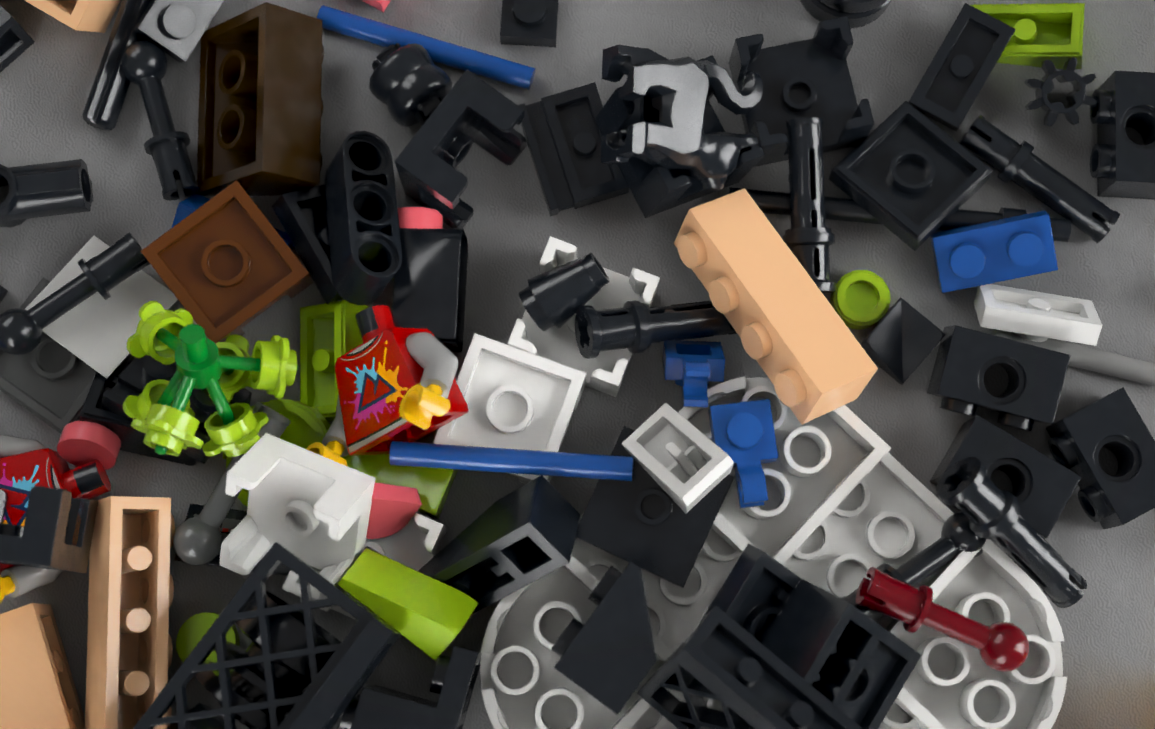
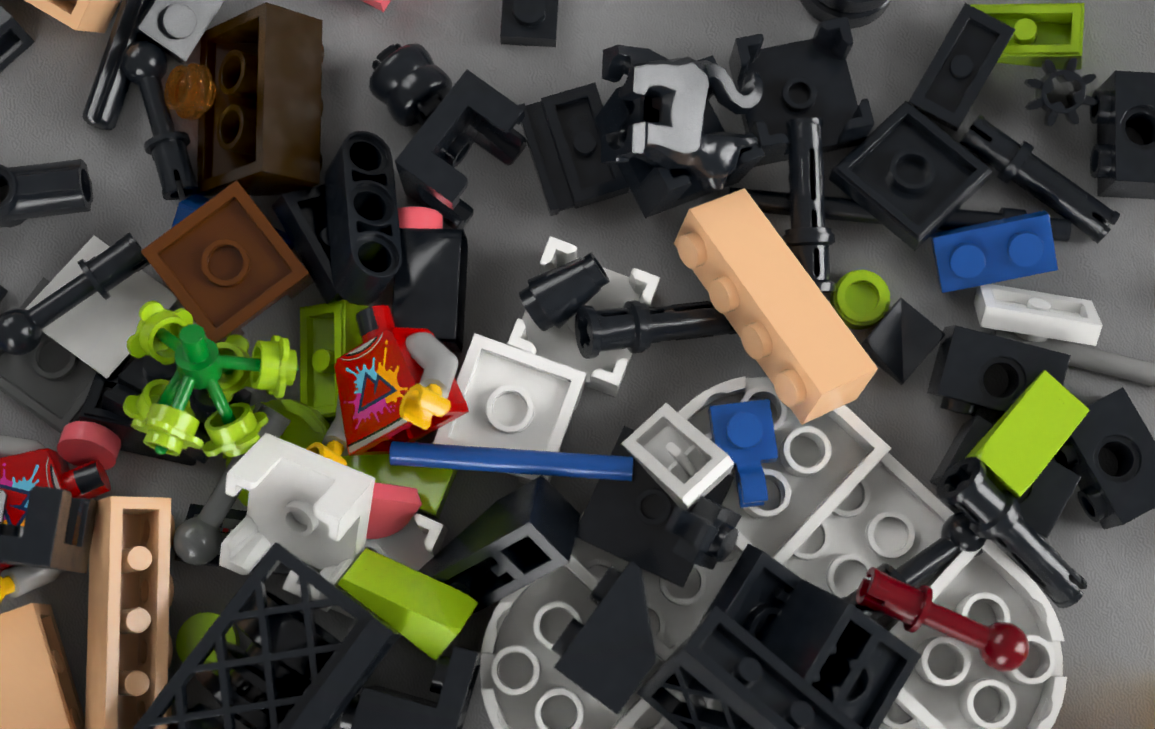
blue bar [317,5,535,90] -> none
blue plate [662,340,725,408] -> none
none -> clear orange plate [164,63,216,121]
none -> black plate [664,496,741,570]
none -> lime slope [965,370,1090,498]

